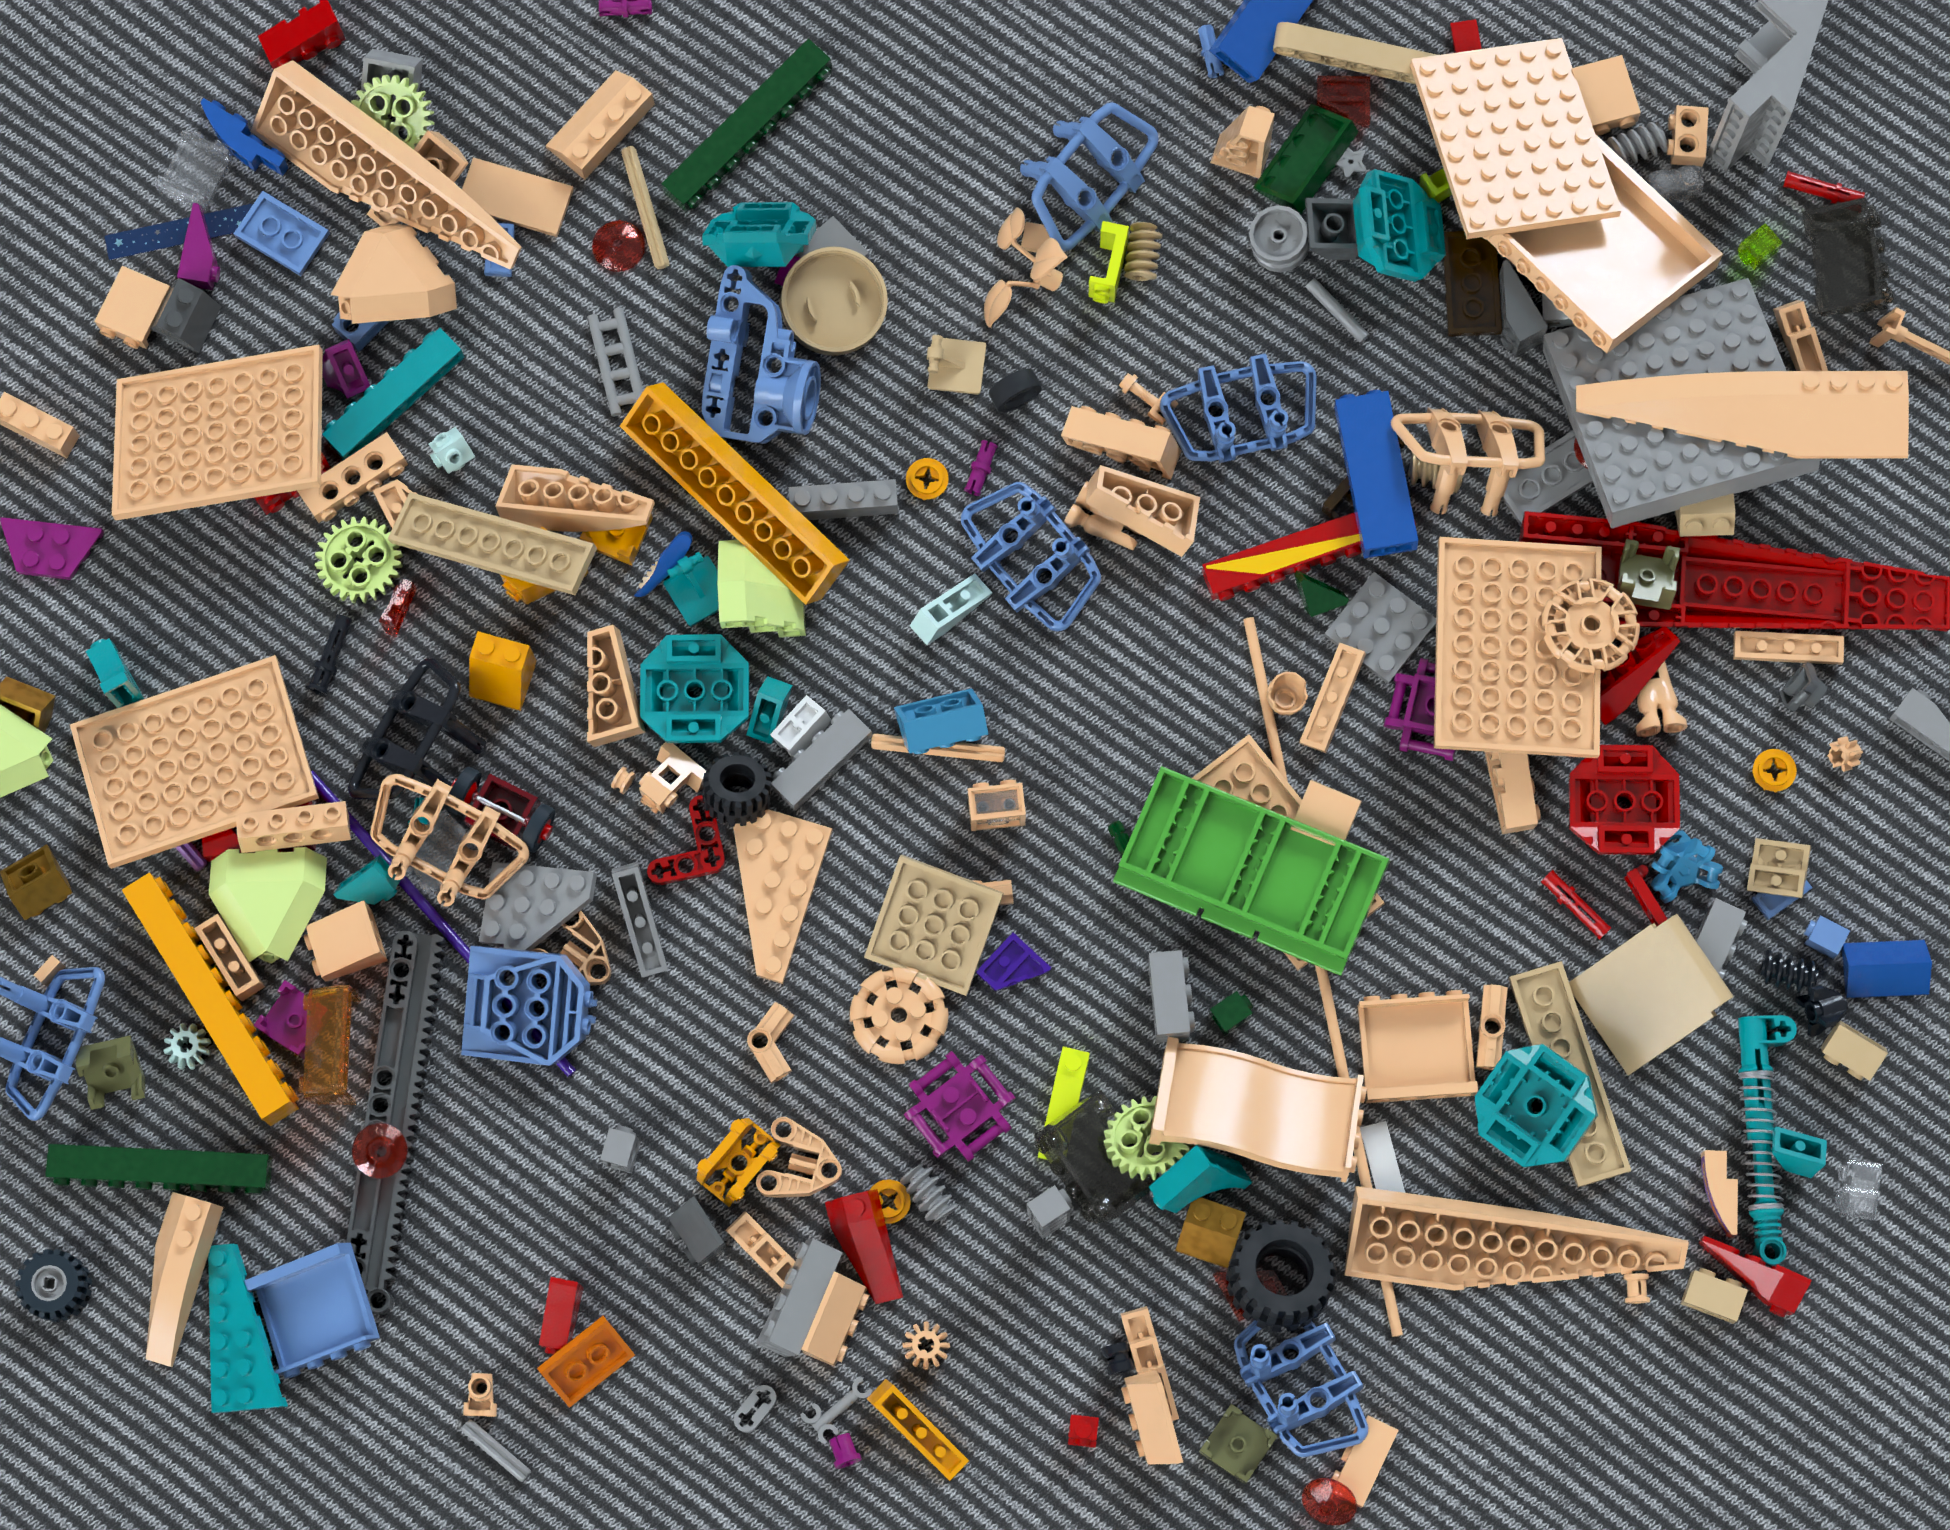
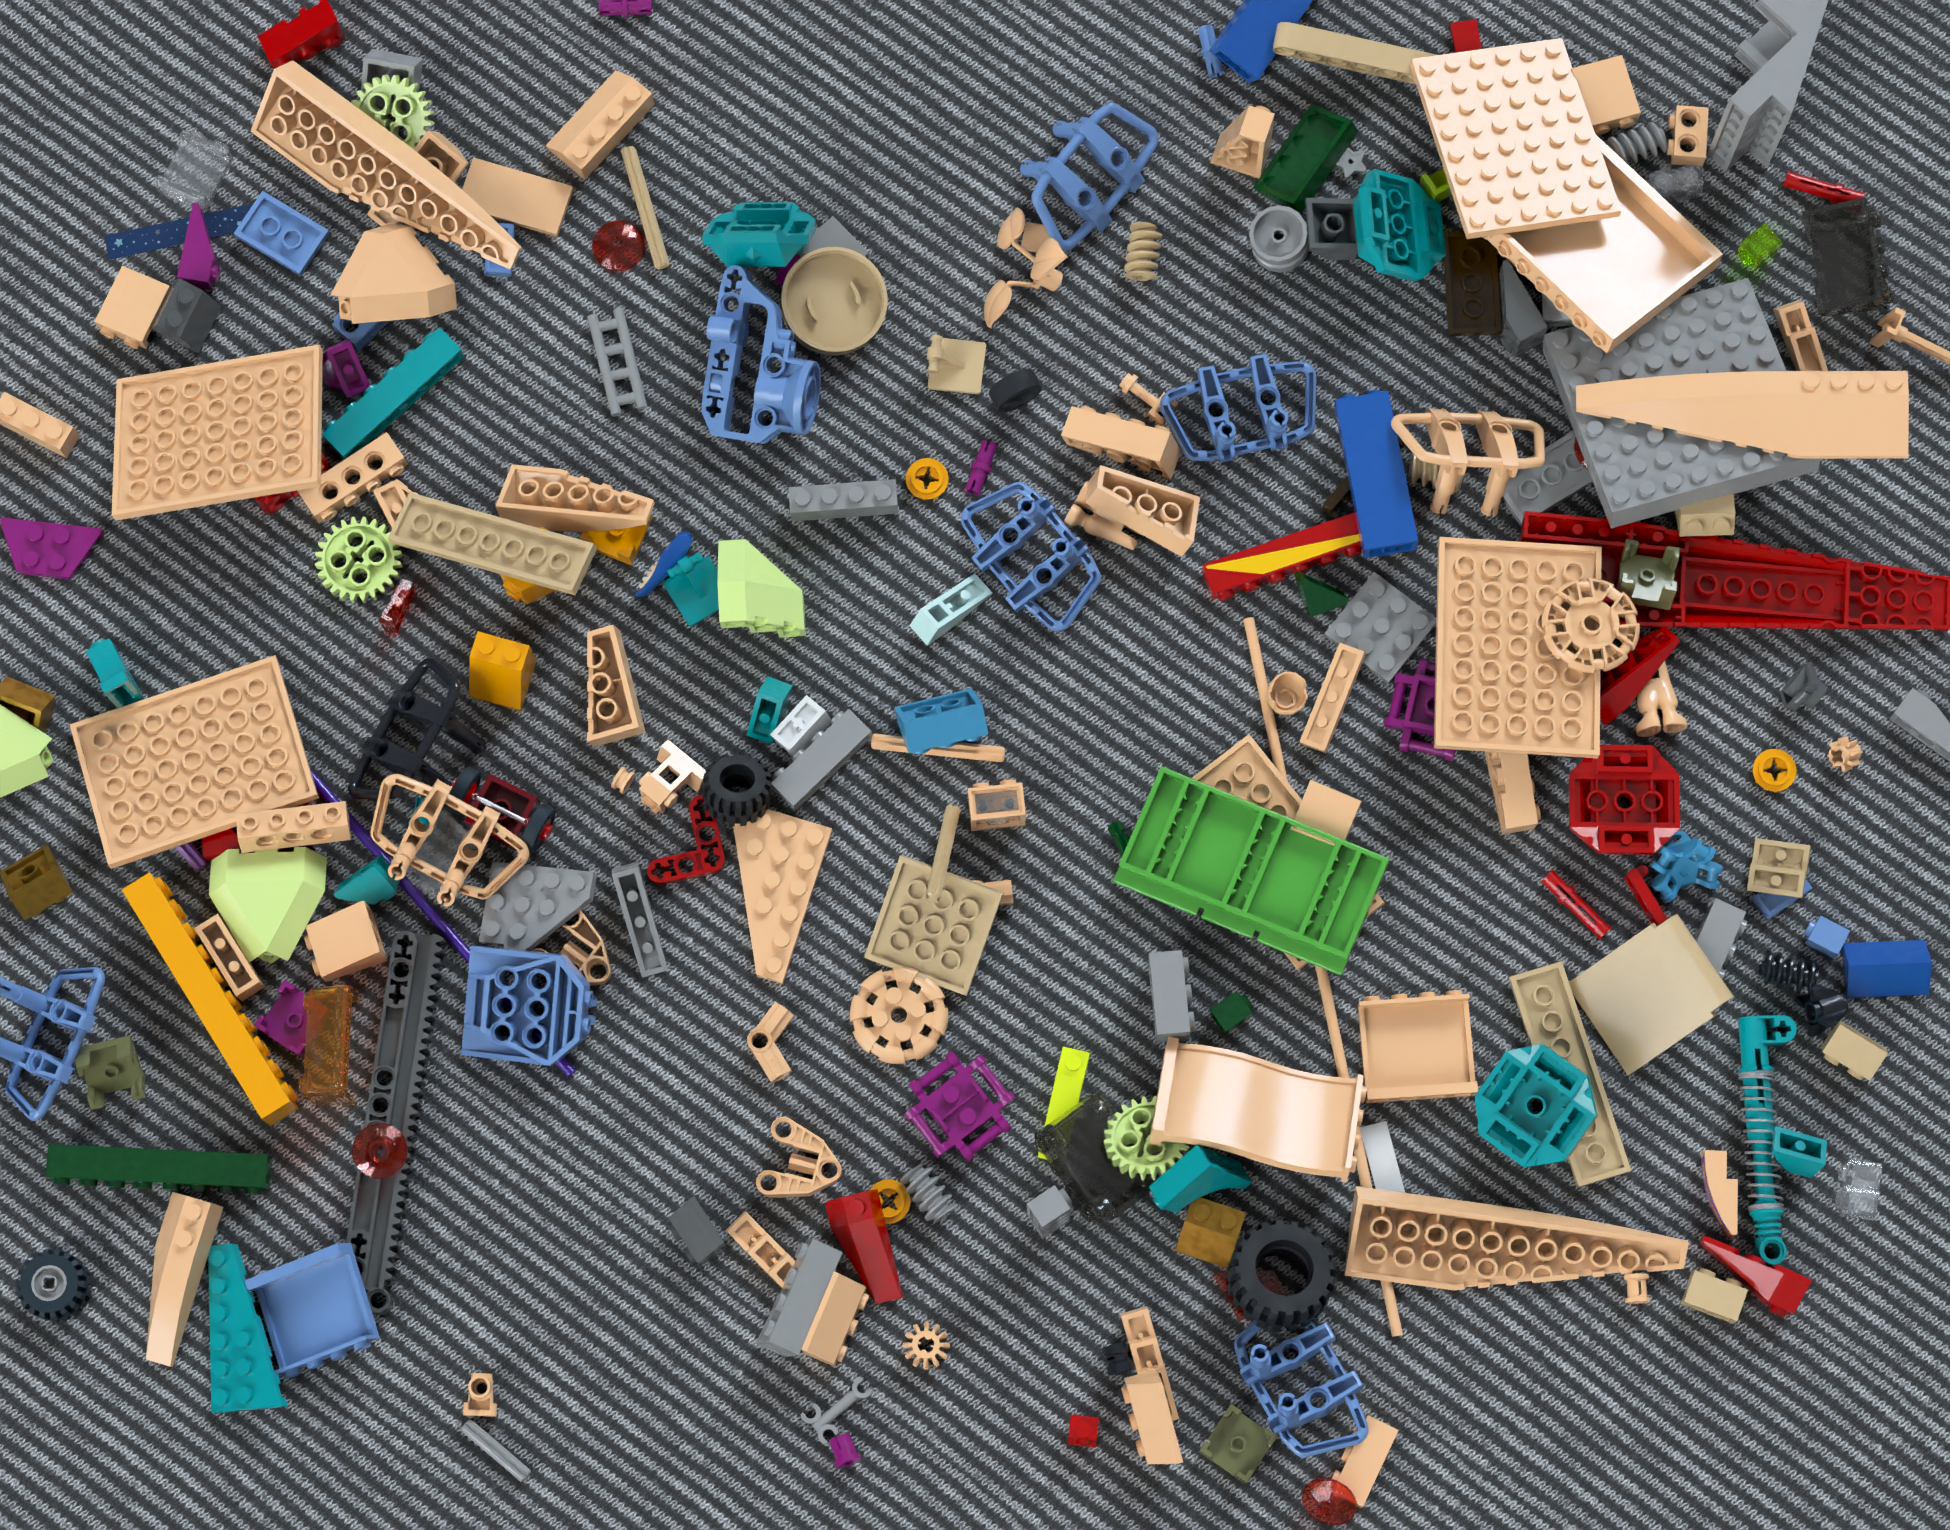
light nougat tile [34,955,66,986] -> none
light aqua gear [164,1023,211,1070] -> none
blue slope [201,98,288,176] -> none
black pin [305,614,353,696] -> none
light aqua brick [429,427,475,474] -> none
orange plate [537,1316,635,1408] -> none
red slope [539,1277,584,1355] -> none
light grey brick [600,1125,641,1174] -> none
light orange brick [620,382,850,605] -> none
teal piece [640,634,749,743] -> none
dark green brick [661,38,832,213] -> none
light orange piece [697,1118,781,1207] -> none
light grey beam [734,1385,777,1433] -> none
light orange slope [867,1379,969,1481] -> none
dark purple wing [976,932,1052,992] -> none
neon yellow panel [1089,221,1129,304] -> none
light grey piece [1306,278,1370,344] -> none
clear red wing [1317,76,1370,128] -> none
light nougat piece [1476,985,1508,1070] -> none
light nougat plate [1733,631,1844,665] -> none
none -> tan axle [926,804,960,903]

